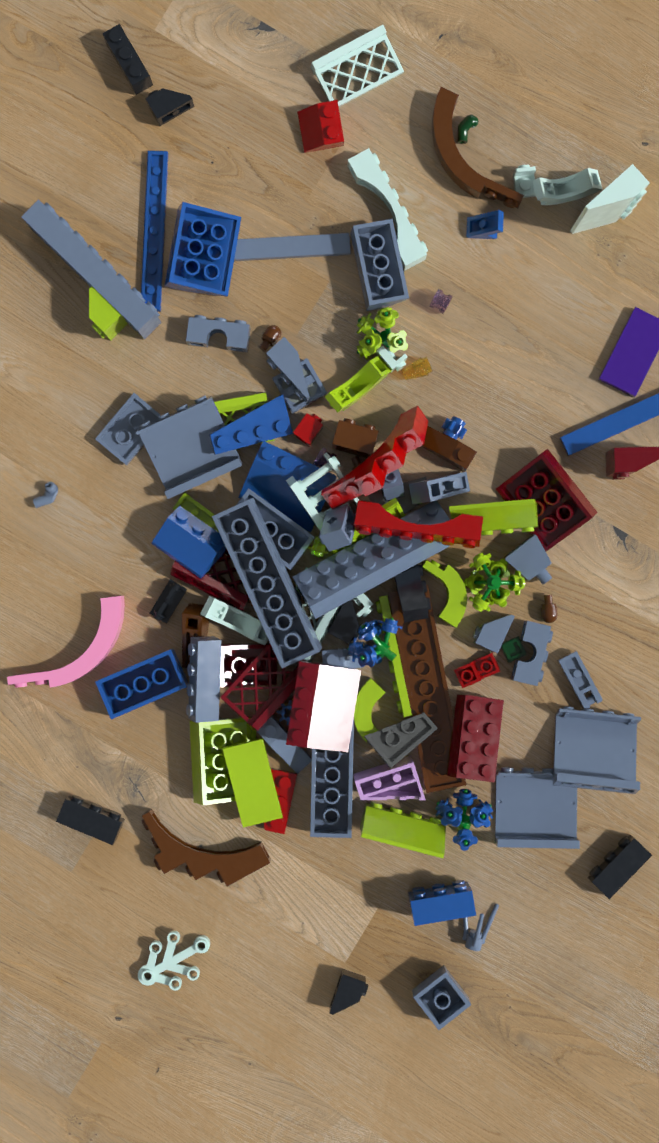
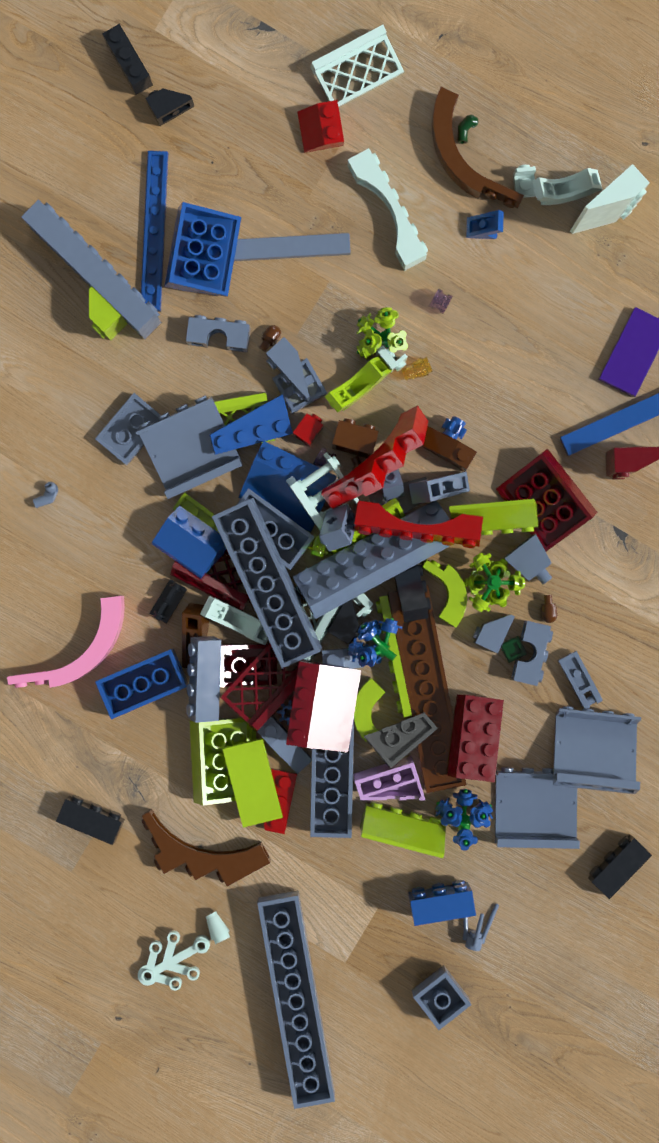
black slope [329,969,368,1015] -> none
sand blue slope [350,219,409,311] -> none
red slope [454,652,501,689] -> none
none -> light aqua cone [205,912,230,944]
none -> sand blue brick [257,890,335,1109]

